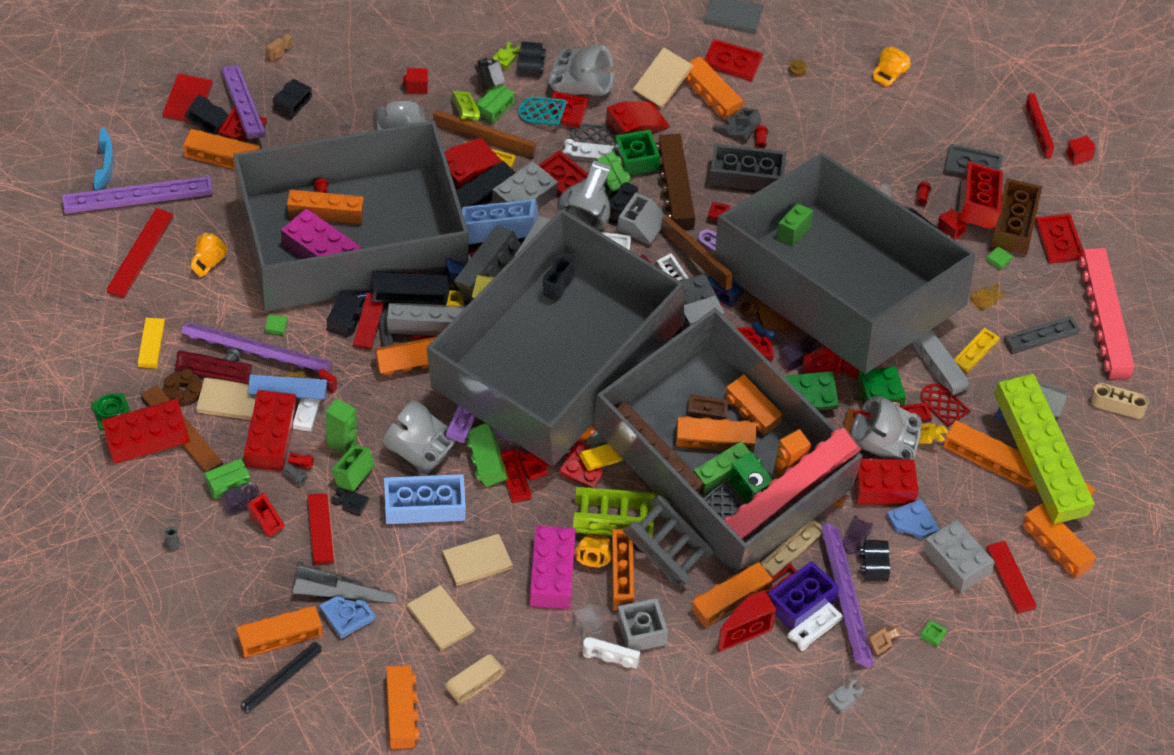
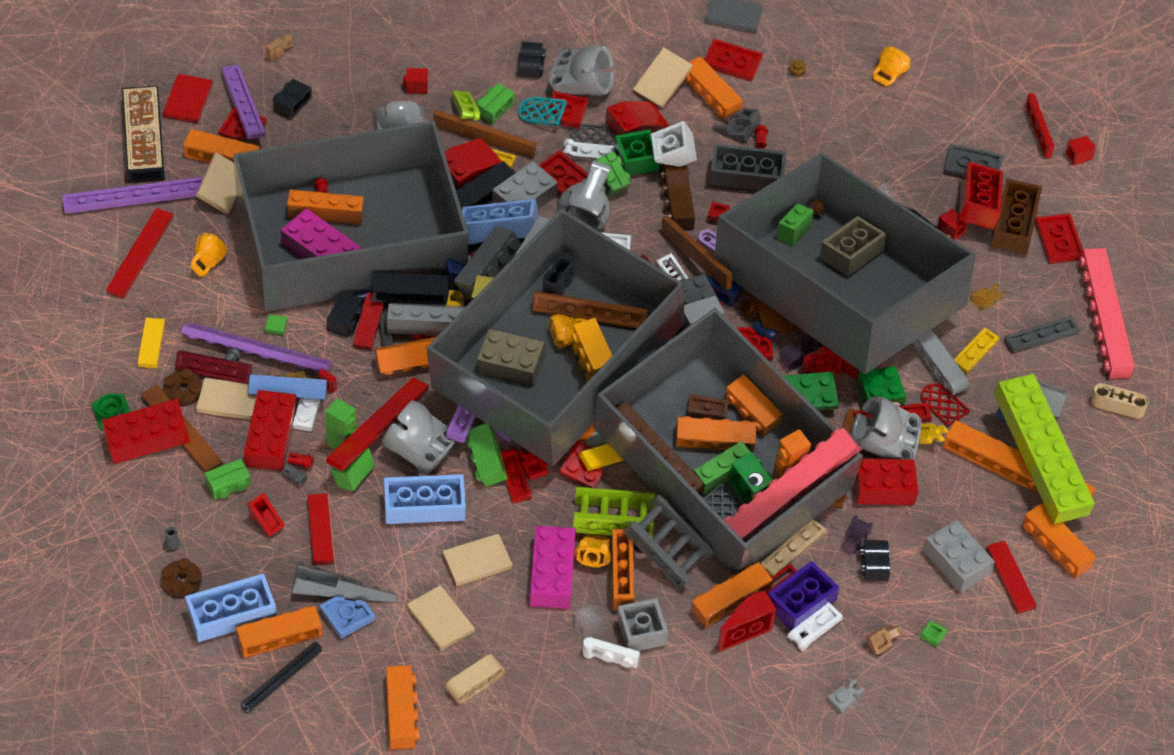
dark azure slope [94,127,114,191] -> none
black brick [184,95,228,135] -> none
clear purple piece [221,483,259,516] -> none
black plate [331,488,369,516] -> none
black brick [474,57,506,87] -> none
lime plate [493,42,520,71] -> none
black brick [609,182,638,224] -> none
light grey slope [617,193,665,245] -> none
medium lavender plate [821,523,874,668] -> none
medium blue plate [886,499,940,540] -> none
red pin [916,181,931,206] -> none
bright green tile [986,246,1013,270] -> none
none -> brick [122,86,165,183]
none -> reddish brown plate [161,558,202,598]
none -> light blue brick [185,574,277,642]
none -> tan tile [195,152,237,215]
none -> red tile [326,377,429,471]
none -> dark tan brick [477,329,545,386]
none -> dark orange tile [532,291,648,328]
none -> light orange piece [549,314,587,349]
none -> light orange brick [571,318,612,382]
none -> white slope [651,121,697,167]
none -> reddish brown plate [811,198,825,217]
none -> dark tan brick [820,216,886,276]

